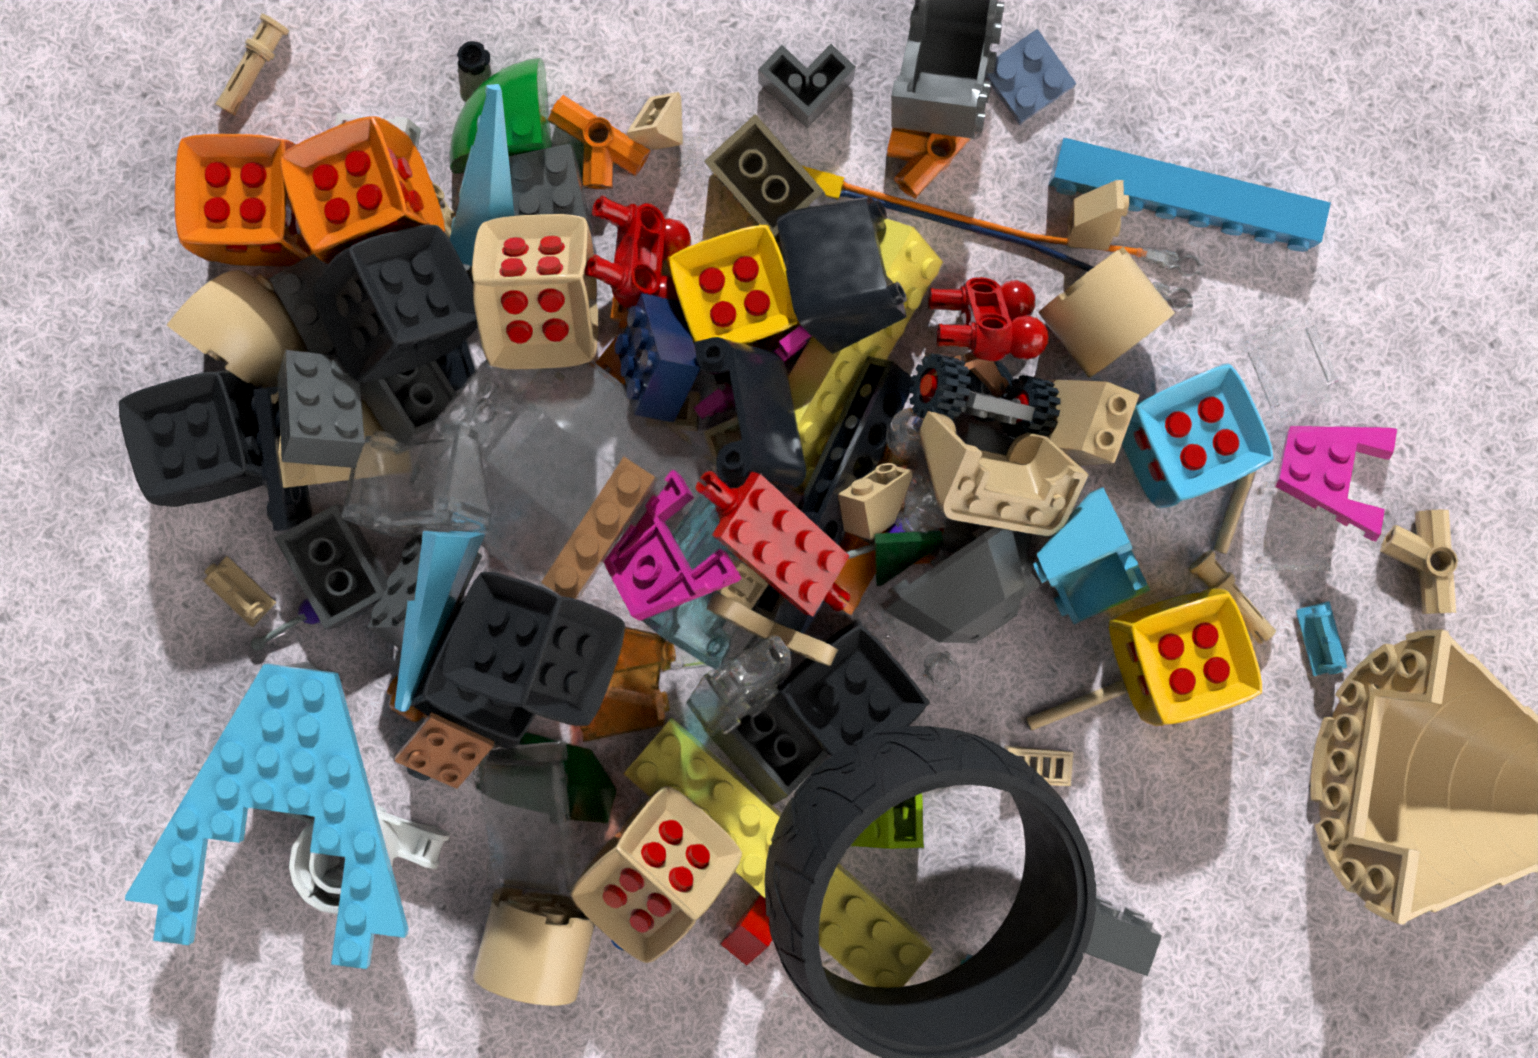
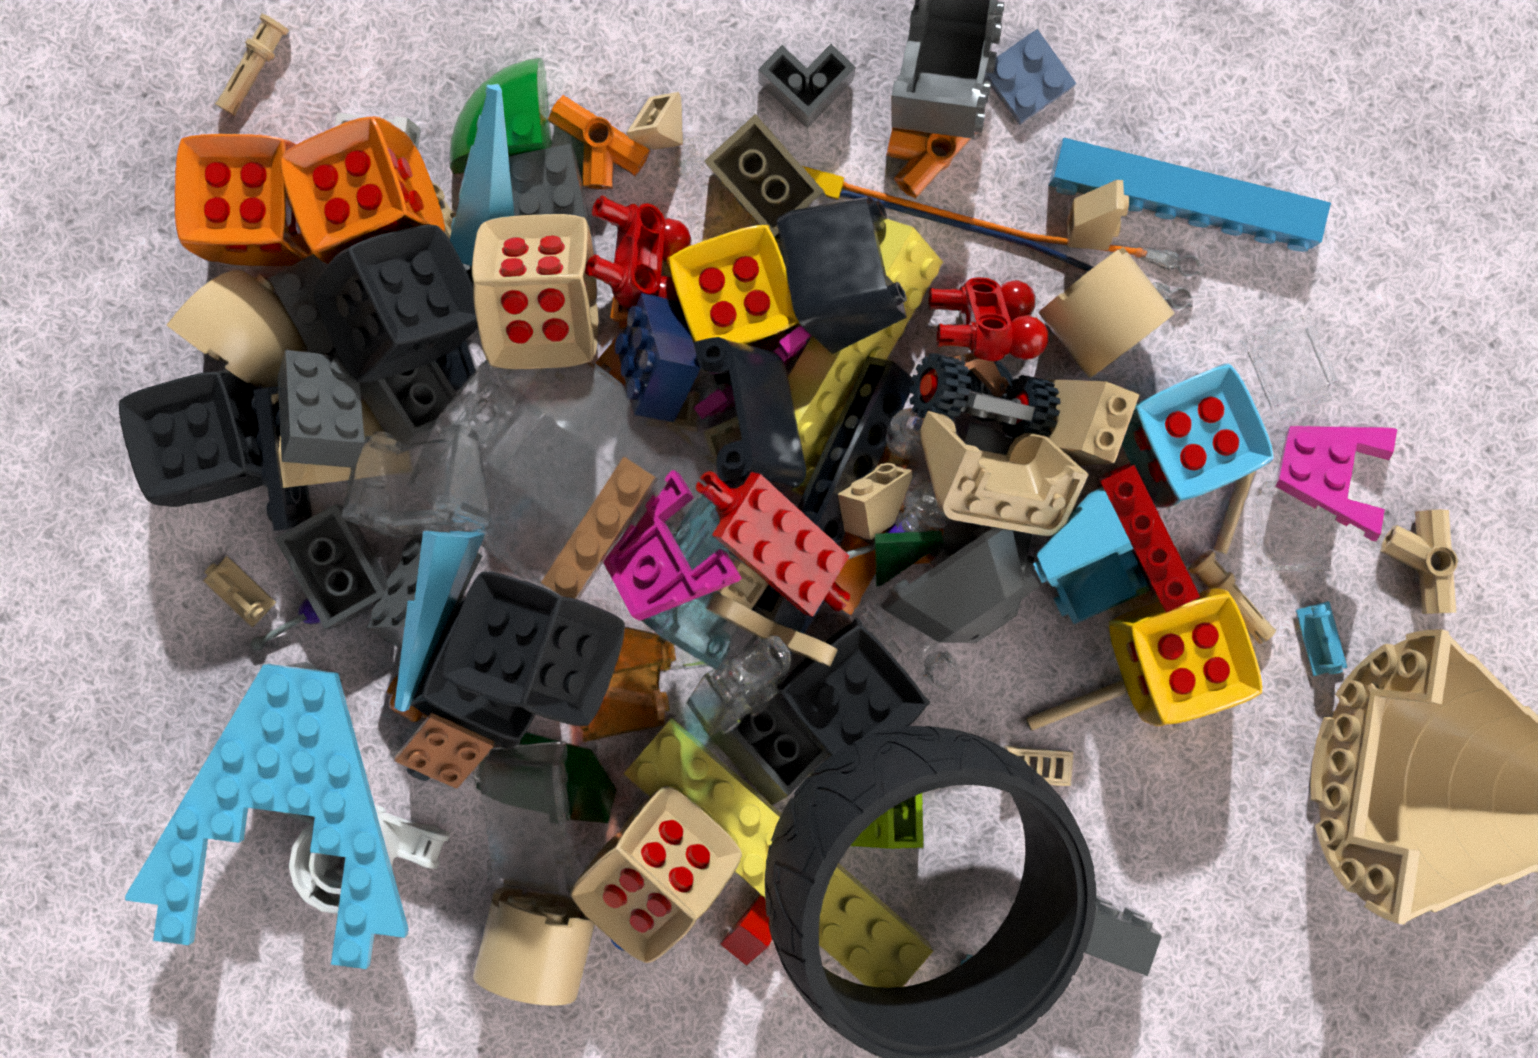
black plate [457,41,490,75] -> none
none -> red panel [1098,462,1200,613]

